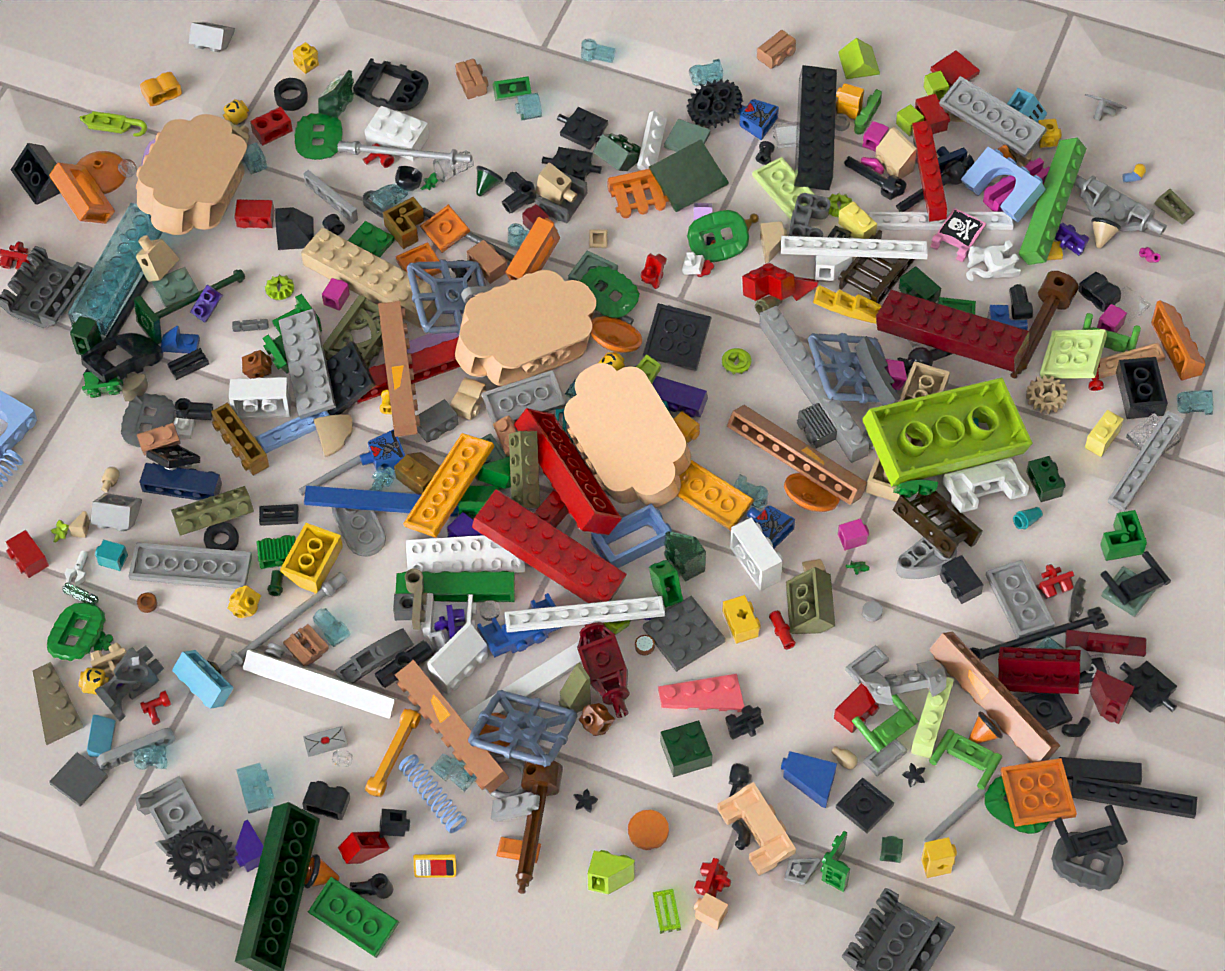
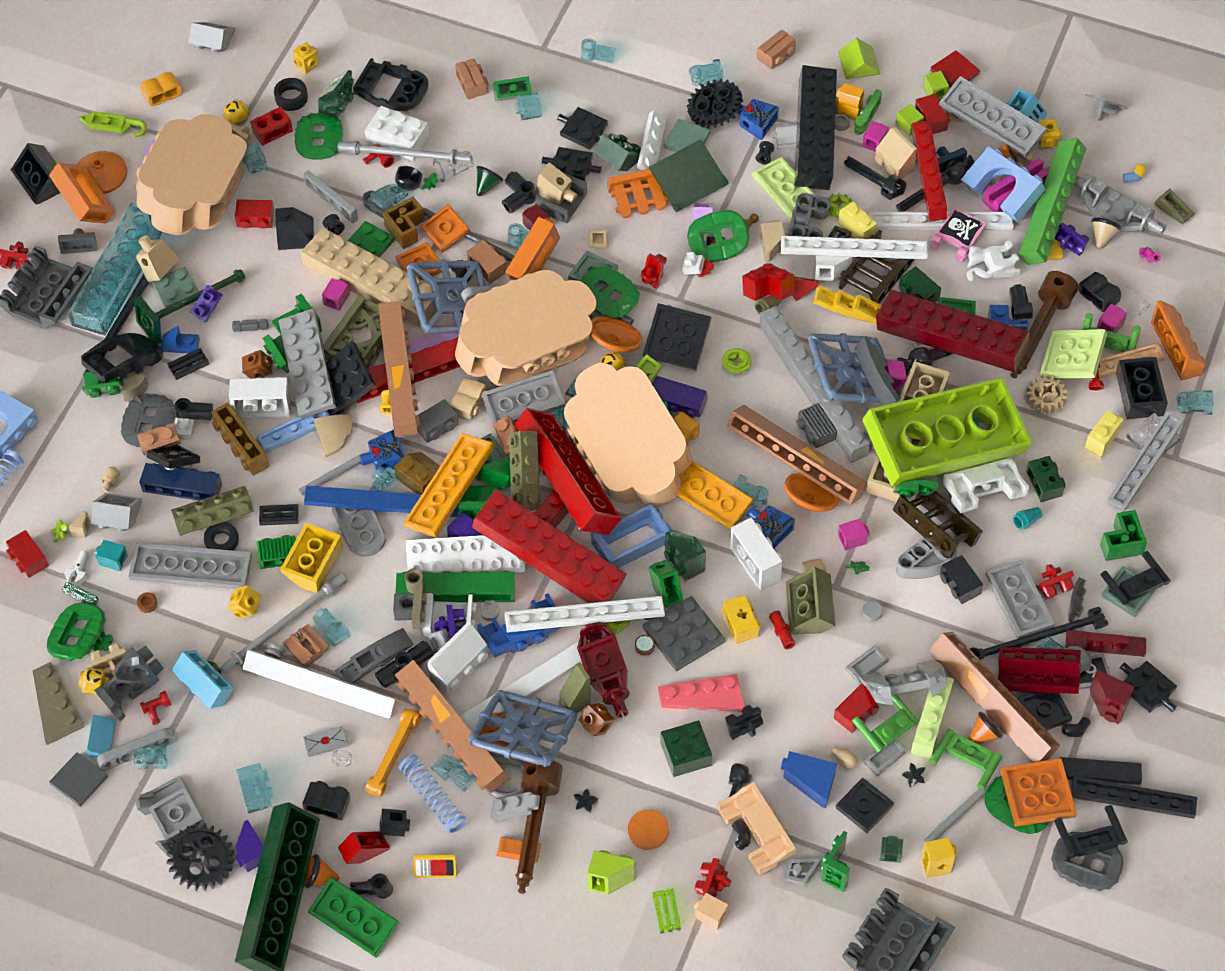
dark green brick [70,316,102,355] -> none
clear tile [118,159,137,177] -> none
lime gear [265,274,294,300] -> none
dark green pin [267,570,284,596] -> none
dark pink arm [861,157,884,175] -> none
none -> dark grey tile [58,228,97,254]

